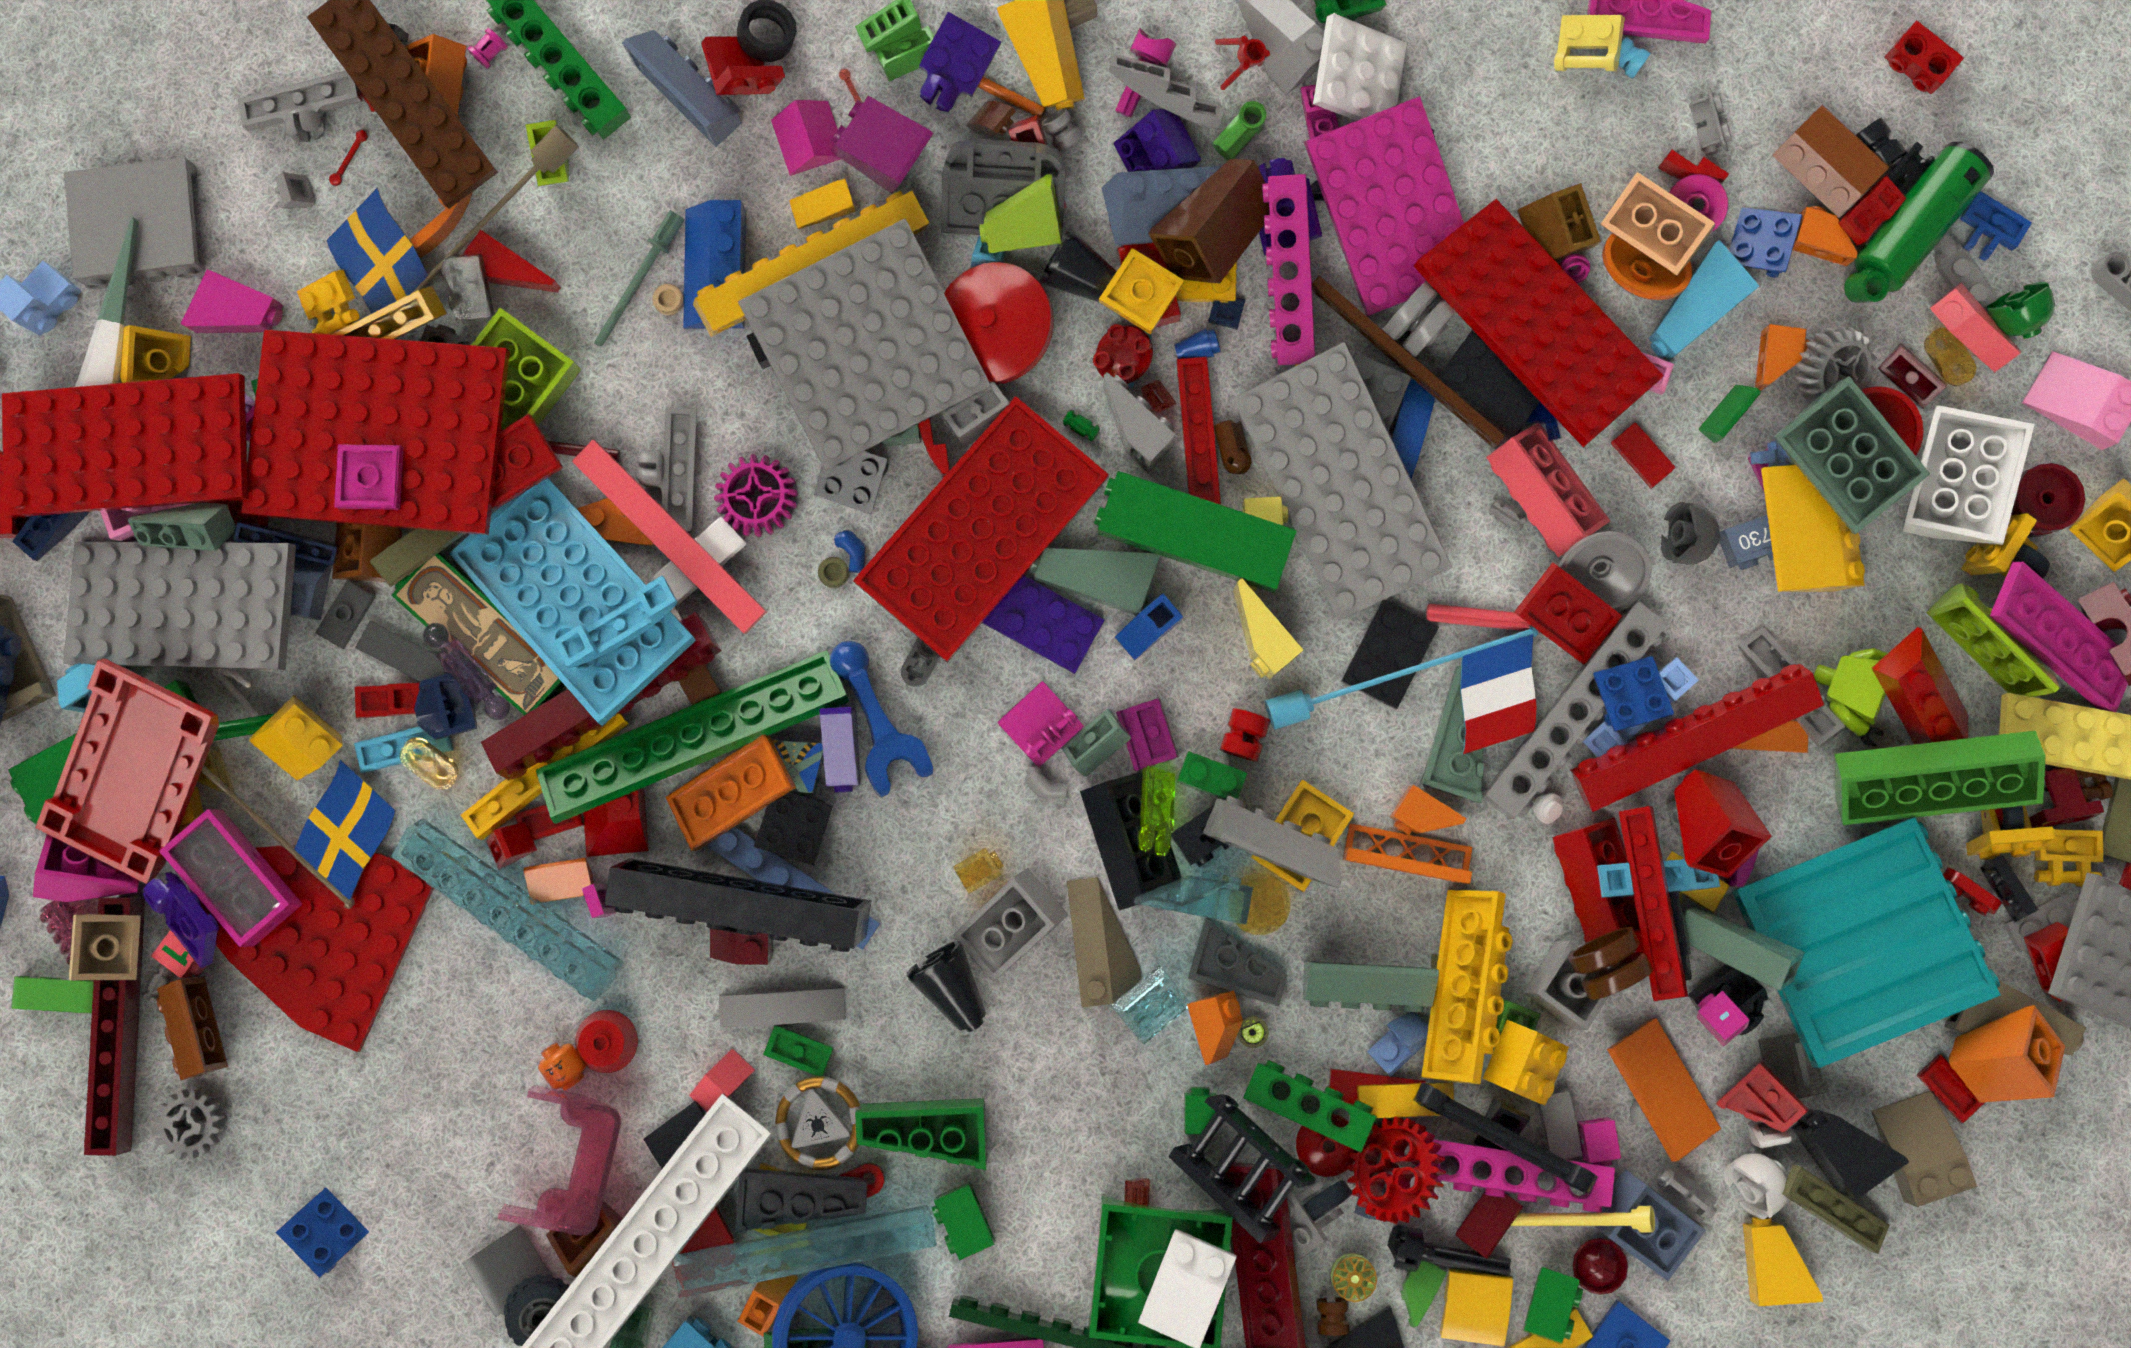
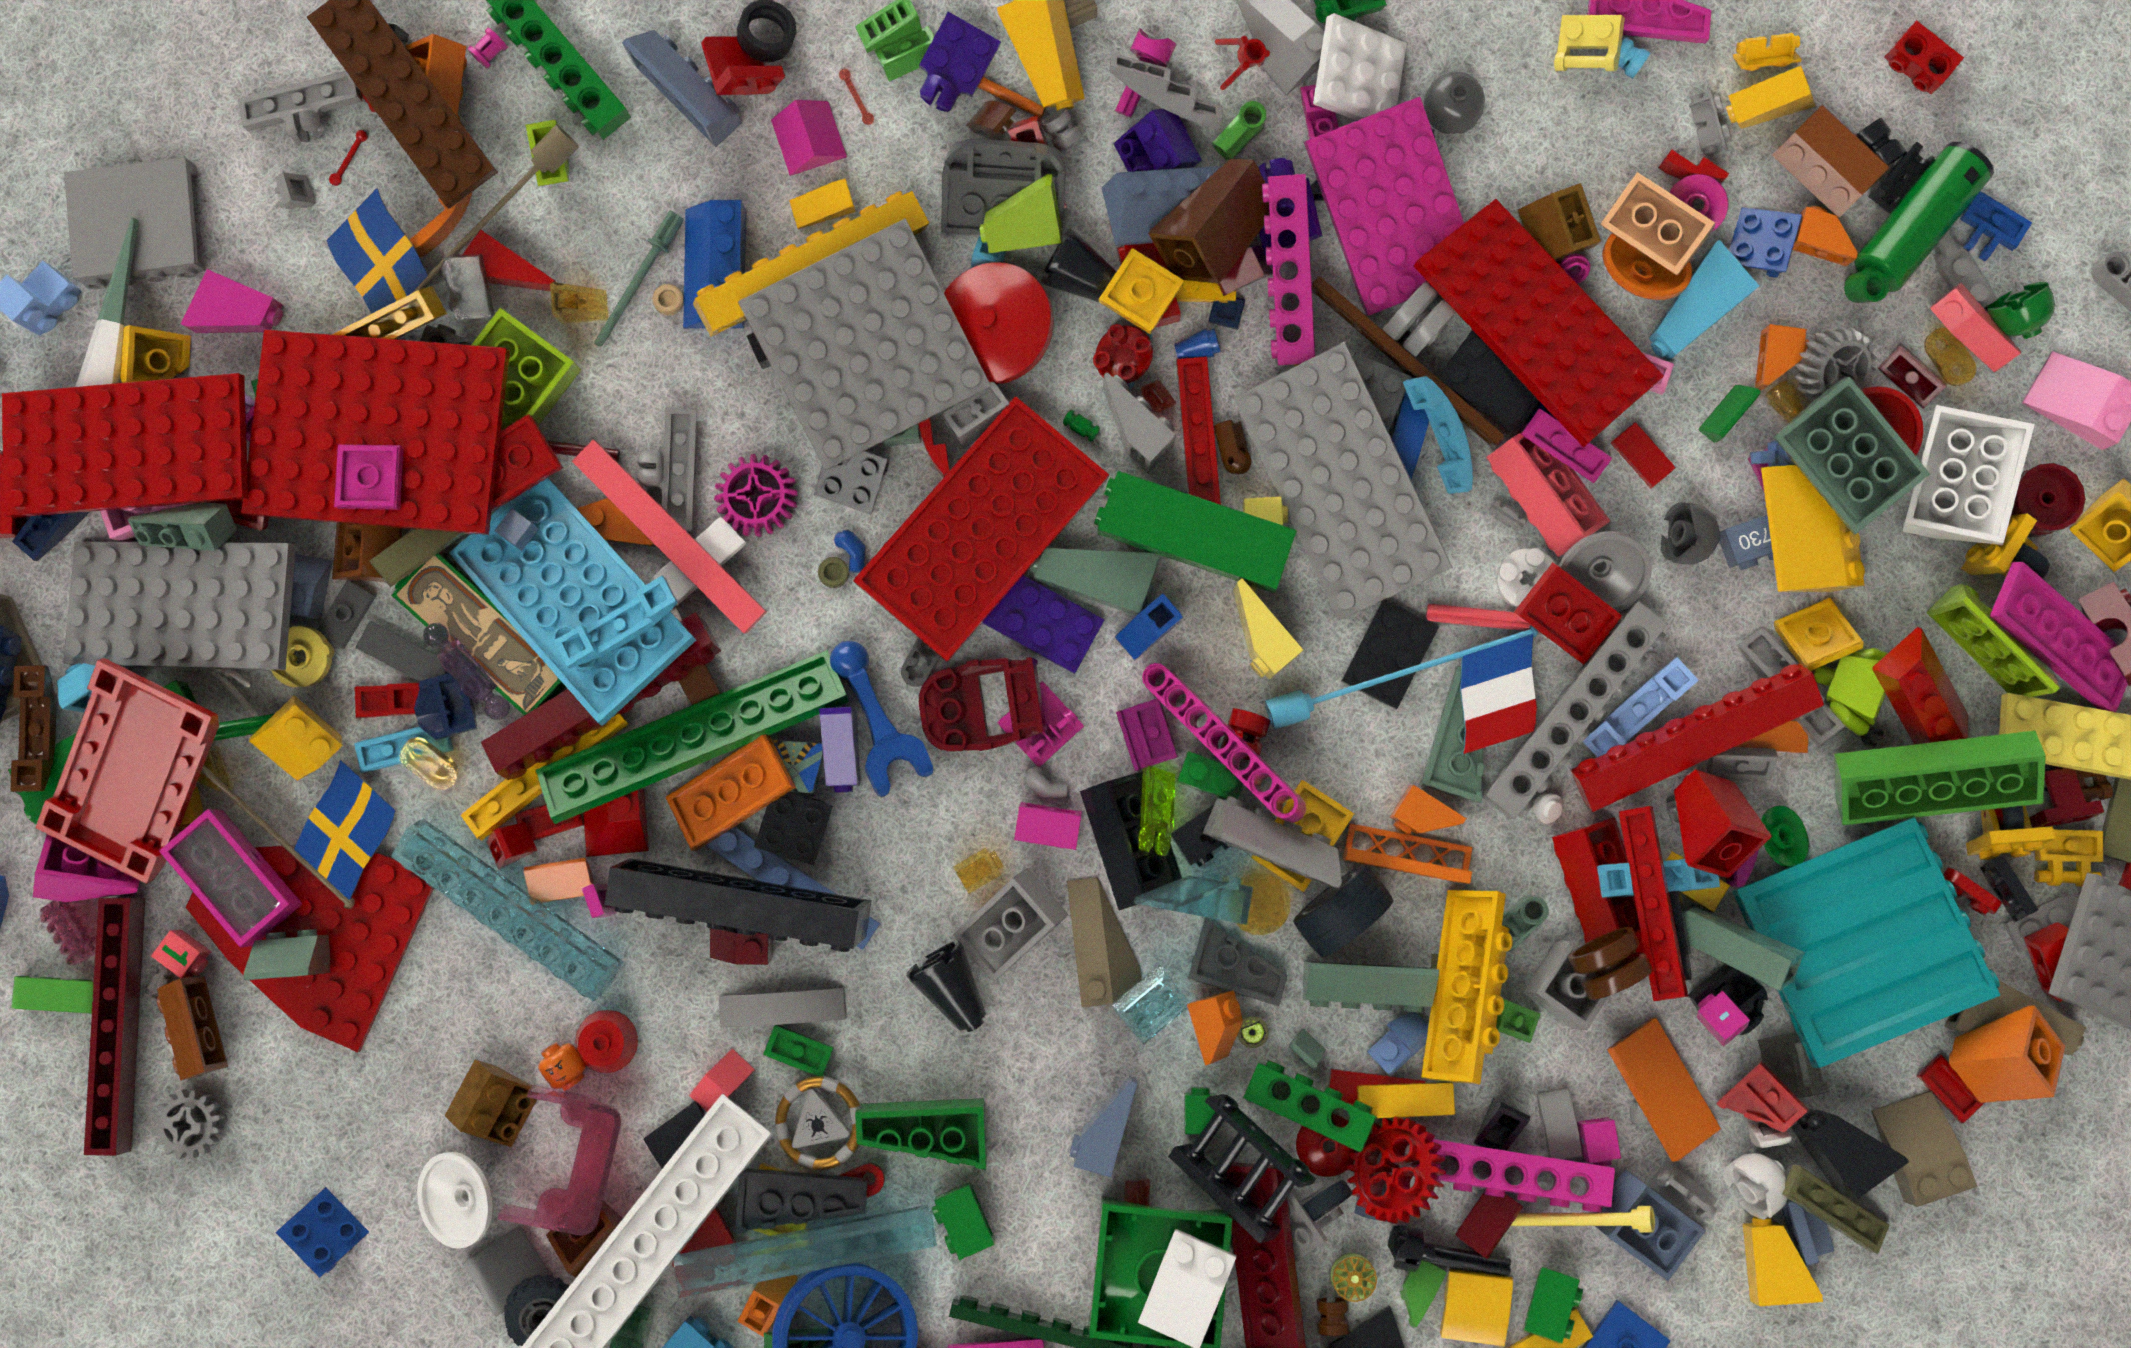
tan slope [69,914,141,980] -> none
dark purple plate [143,872,219,968] -> none
dark blue piece [233,520,340,566] -> none
yellow plate [297,269,359,334] -> none
magenta slope [831,96,934,193] -> none
sand green slope [1061,708,1131,776] -> none
black piece [1413,1083,1598,1195] -> none
yellow brick [1482,1019,1569,1106] -> none
dark red hat [1572,1238,1628,1295] -> none
blue hinge [1593,656,1674,732] -> none
red slope [1838,176,1906,245] -> none
none -> reddish brown slope [10,665,56,792]
none -> sand green slope [244,929,331,980]
none -> light yellow plate [271,626,334,687]
none -> white dish [417,1152,493,1249]
none -> pearl gold slope [444,1059,542,1147]
none -> sand blue piece [494,508,539,551]
none -> clear yellow slope [550,282,608,324]
none -> dark red slope [919,657,1049,752]
none -> dark pink hinge [1014,802,1082,850]
none -> sand blue slope [1069,1076,1137,1177]
none -> dark pink beam [1142,663,1306,823]
none -> slope [1217,246,1273,296]
none -> sand green slope [1289,1029,1326,1068]
none -> black wheel [1293,864,1394,957]
none -> medium azure slope [1403,376,1473,494]
none -> dark grey cylinder [1424,71,1485,134]
none -> white plate [1496,548,1554,607]
none -> sand green piece [1502,895,1549,952]
none -> dark pink plate [1521,408,1612,483]
none -> light grey plate [1707,747,1778,780]
none -> yellow slope [1726,65,1816,129]
none -> yellow hinge [1732,33,1802,71]
none -> green dish [1761,805,1809,867]
none -> clear yellow cone [1765,380,1805,423]
none -> yellow tile [1774,598,1864,671]
none -> sand blue panel [1782,1199,1835,1266]

